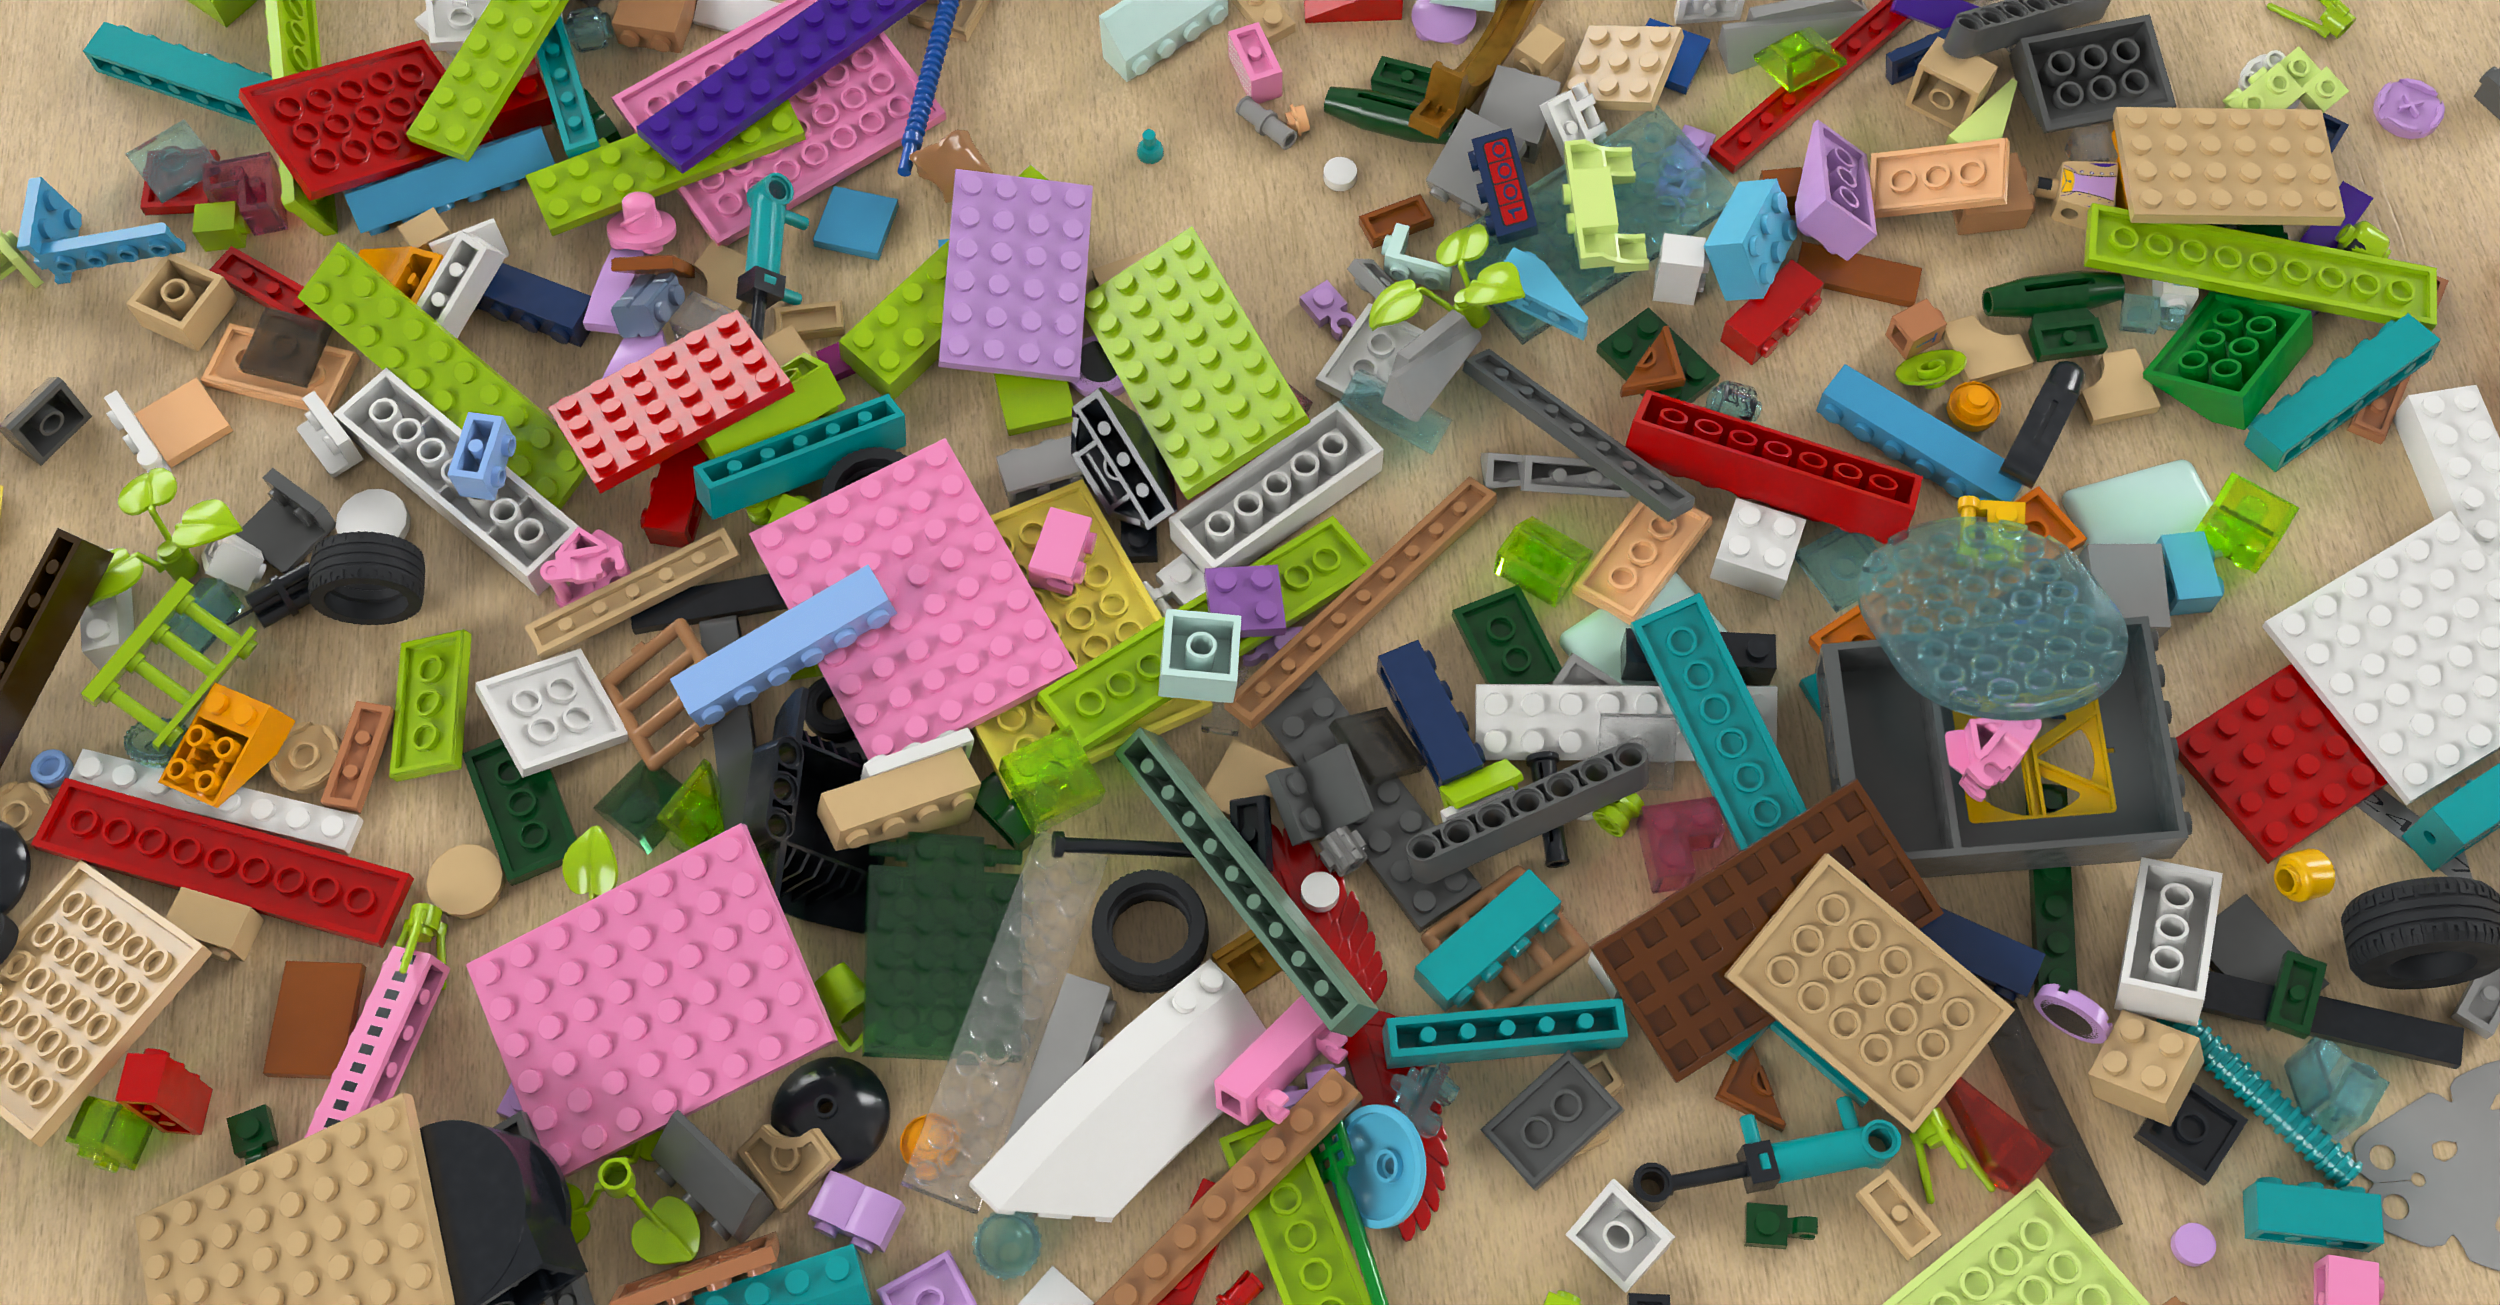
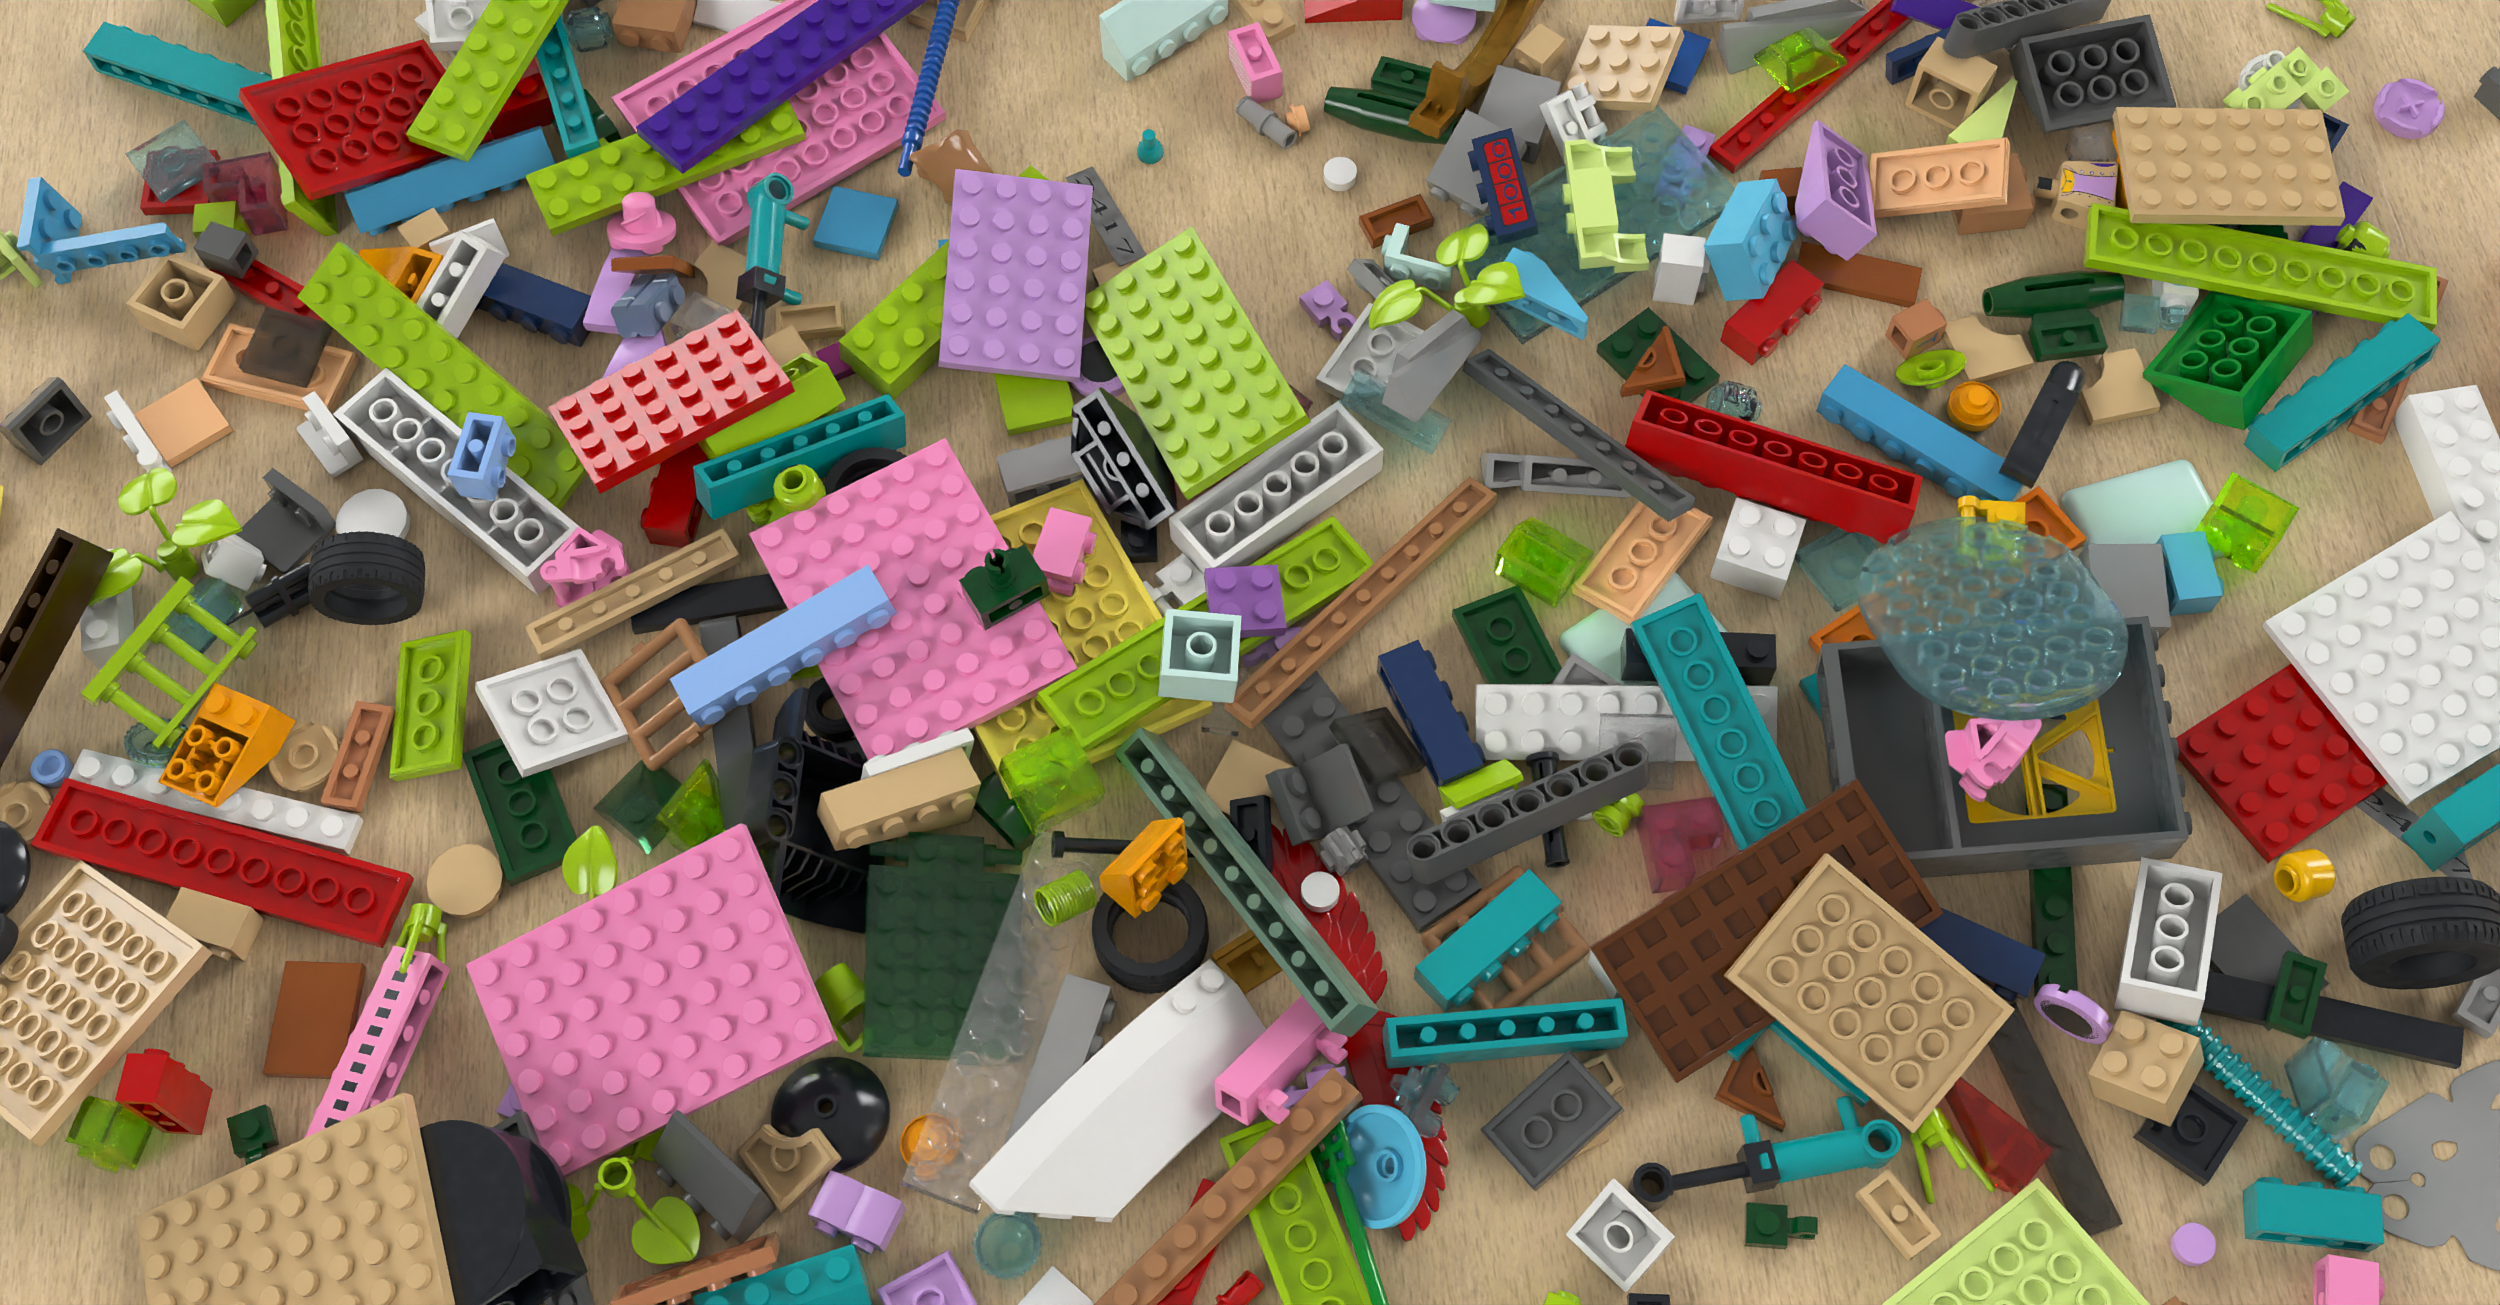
none -> dark grey brick [193,221,259,279]
none -> lime head [773,464,826,514]
none -> dark green brick [959,544,1050,630]
none -> lime piece [1034,869,1097,927]
none -> flat silver sticker [1065,166,1146,266]
none -> light orange slope [1099,817,1188,919]

